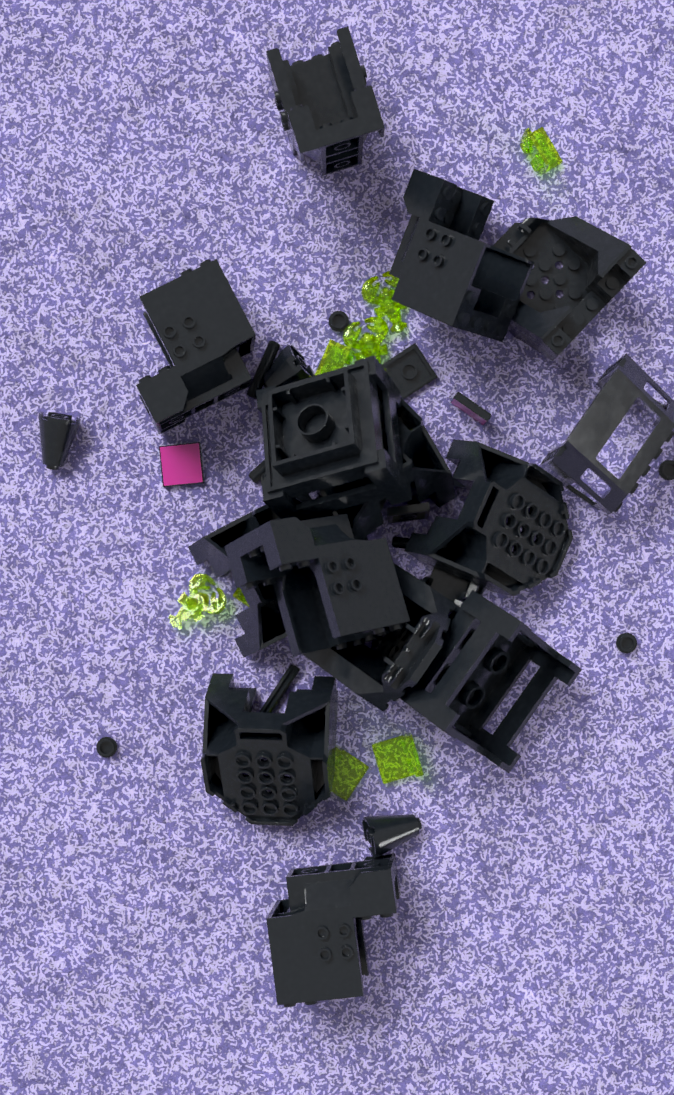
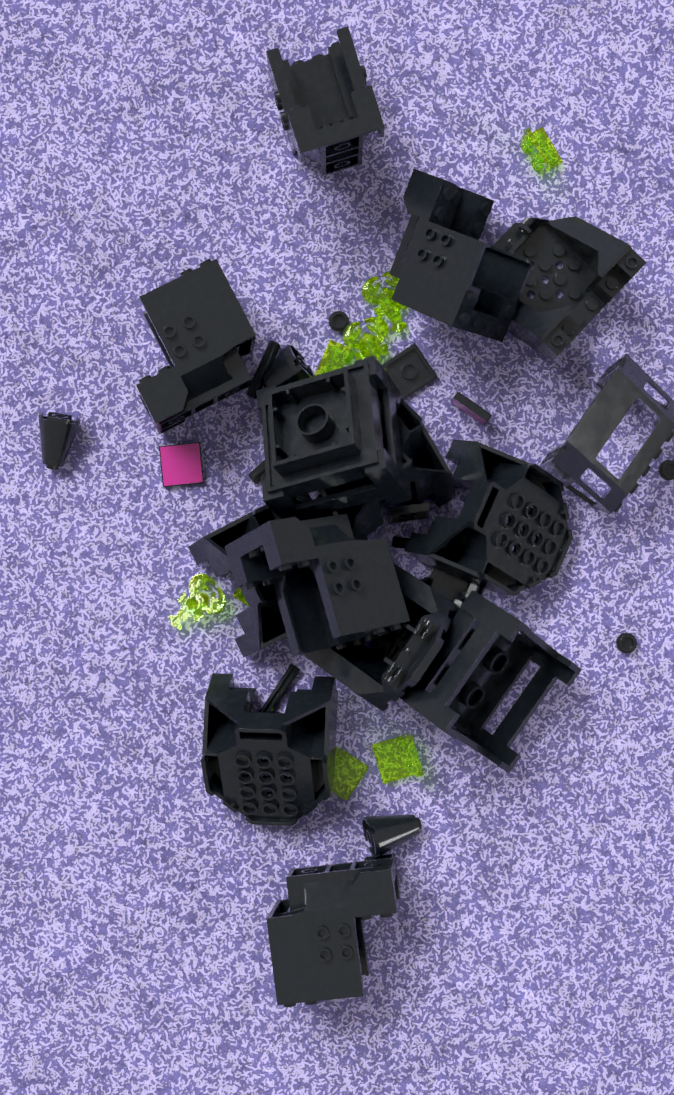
black plate [96,737,117,758] -> none

